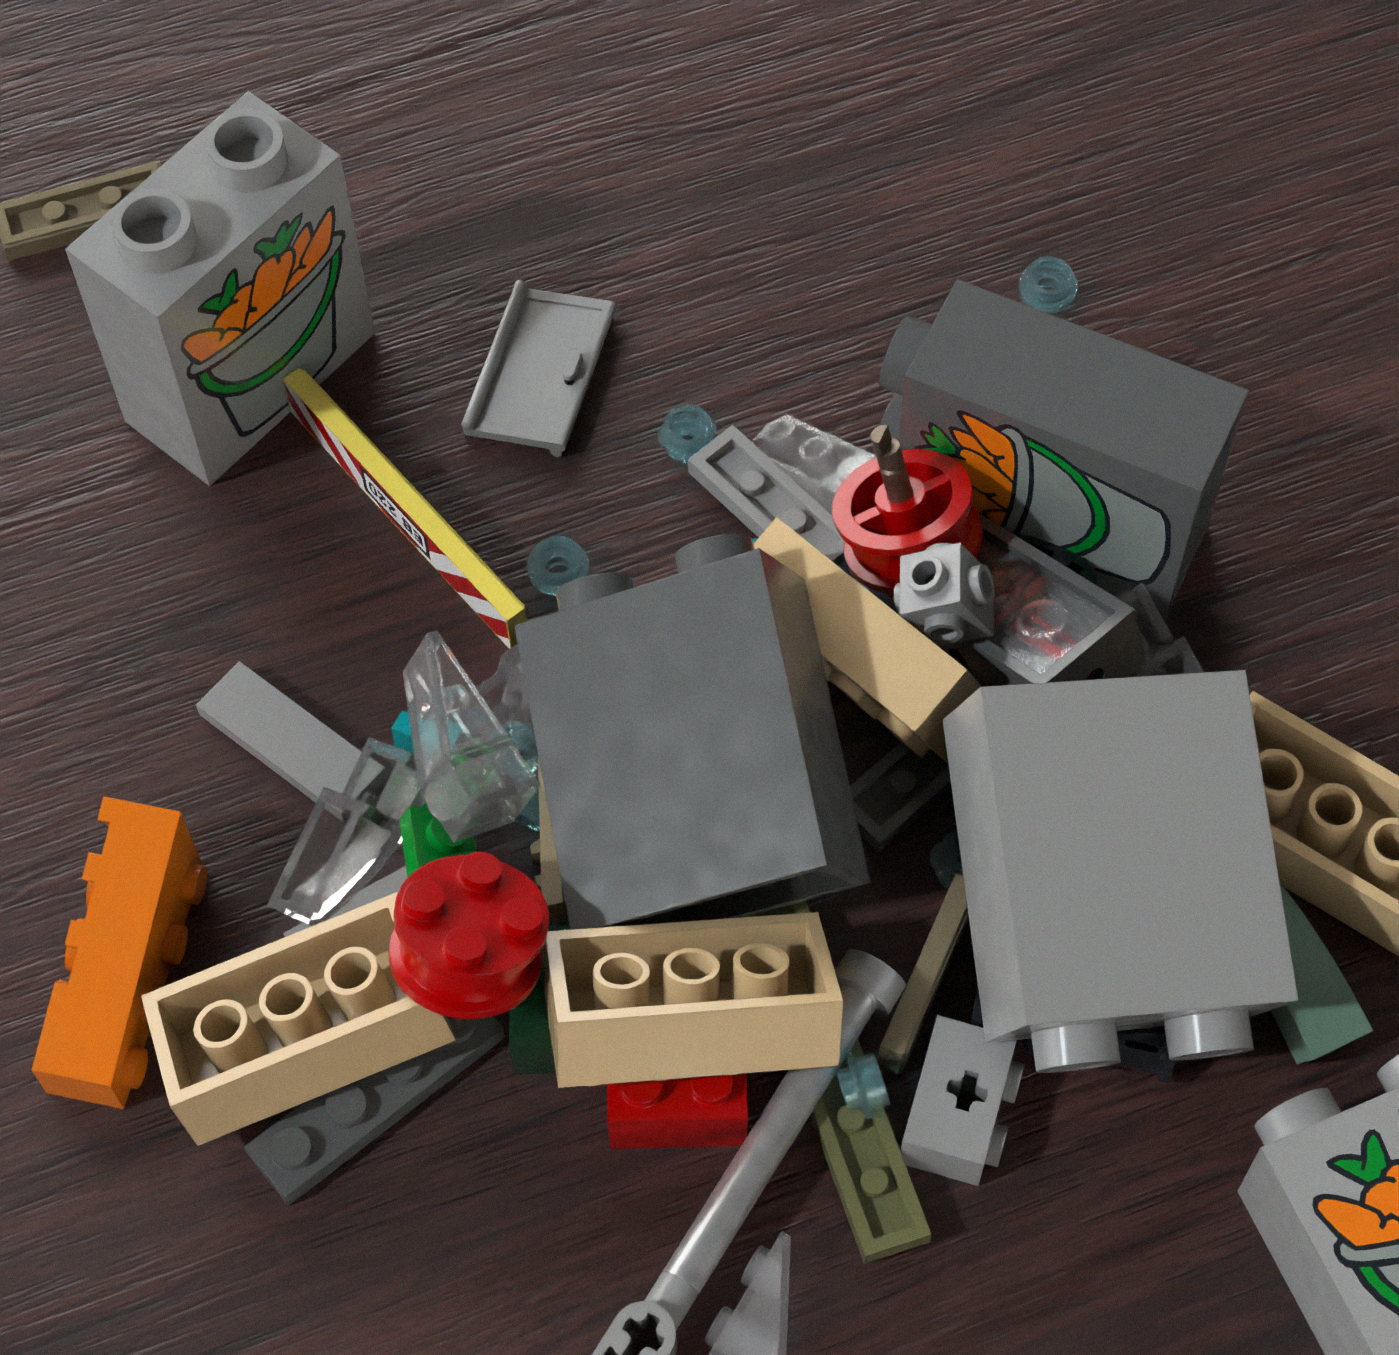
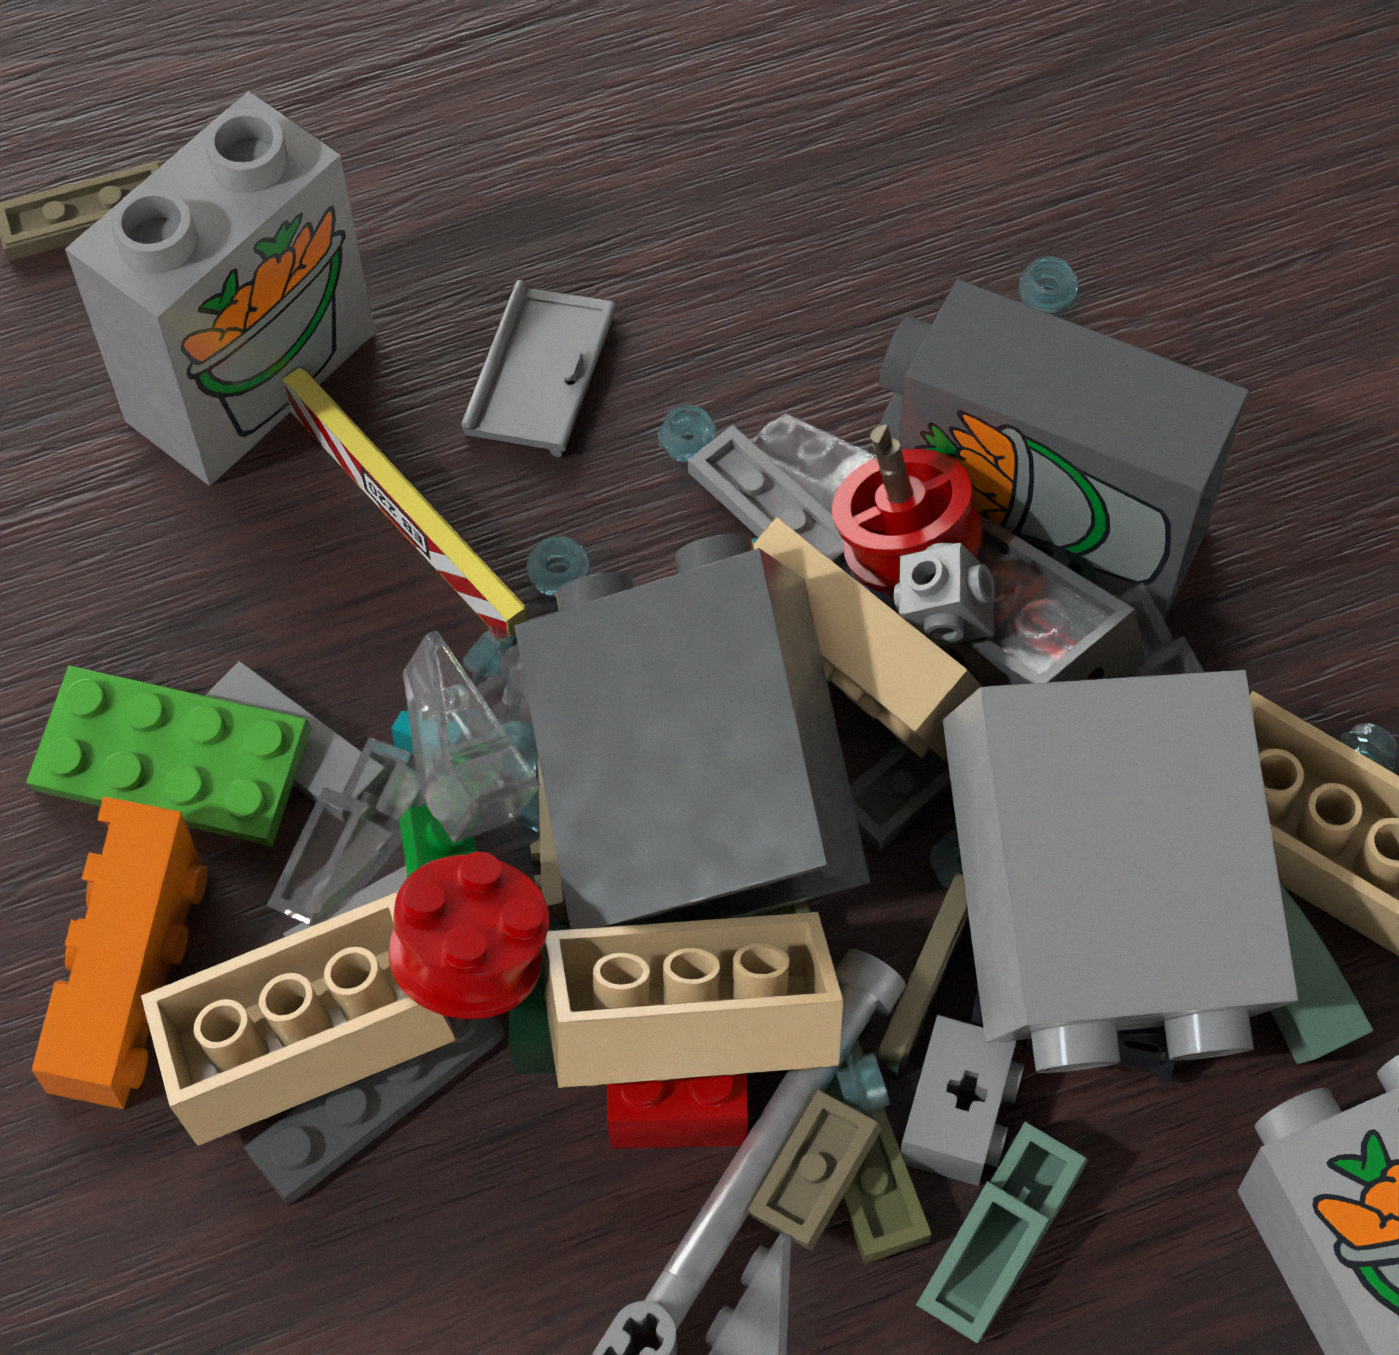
none -> bright green plate [26,666,312,847]
none -> clear light blue plate [461,626,519,684]
none -> dark tan plate [747,1090,882,1251]
none -> sand green slope [916,1122,1089,1343]
none -> clear light blue plate [1337,723,1398,773]

